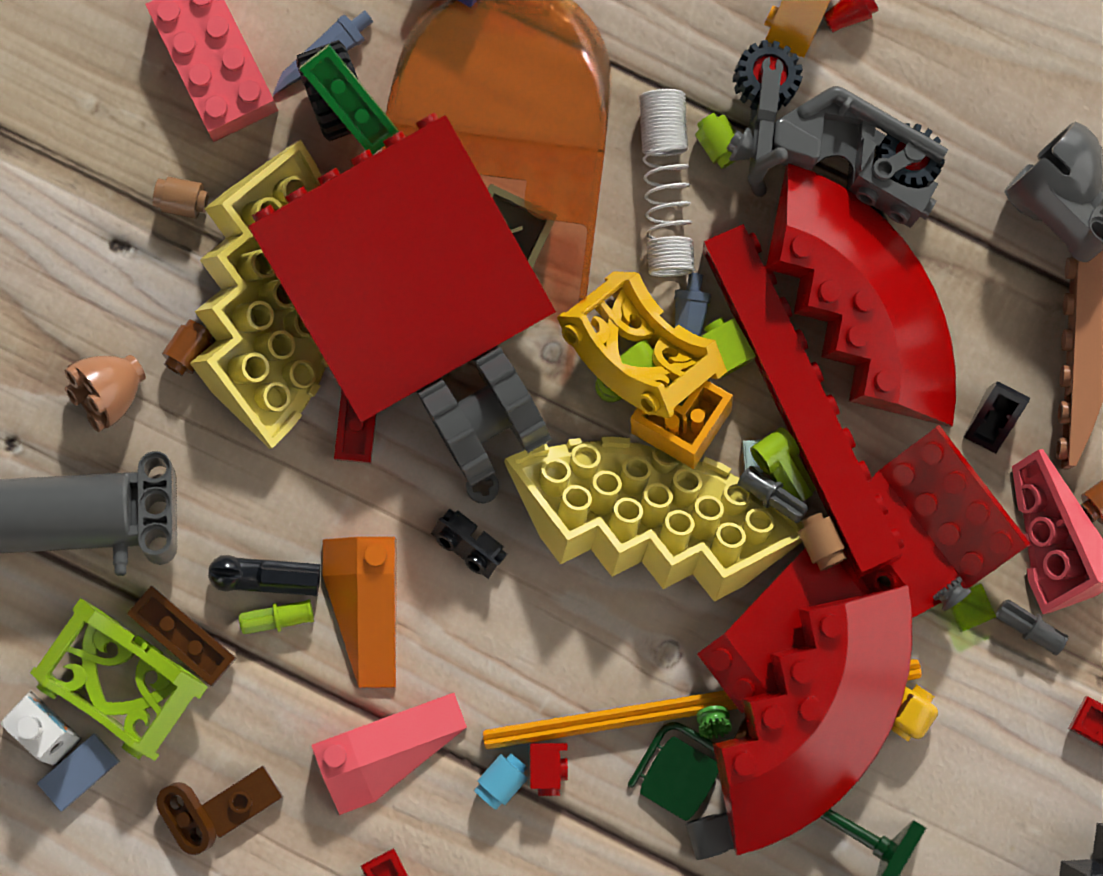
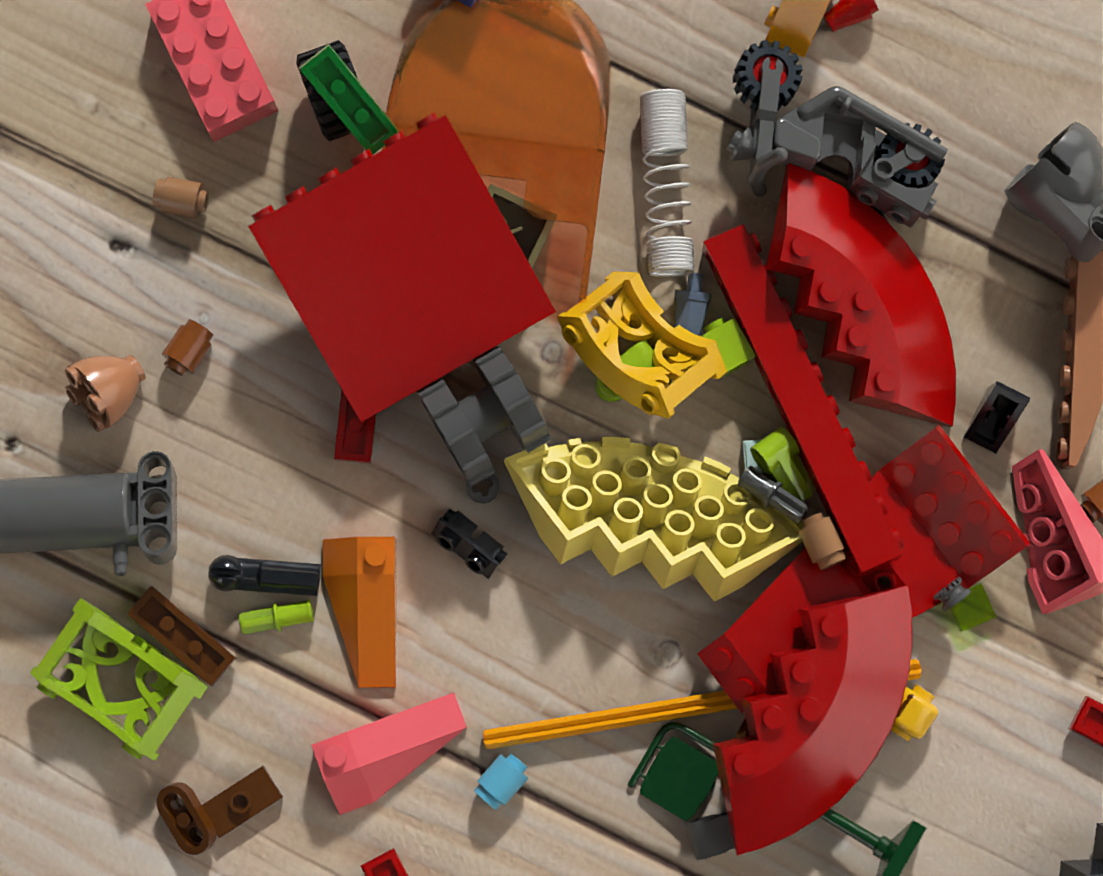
white torso [0,690,82,766] -> none
sand blue tile [37,733,120,811] -> none
light yellow brick [190,140,329,449] -> none
sand blue bar [272,11,373,96] -> none
red brick [530,743,568,796] -> none
light orange brick [631,380,733,469] -> none
lime brick [695,113,736,169] -> none
bright green bush [696,705,732,739] -> none
dark grey axle [996,600,1069,656] -> none

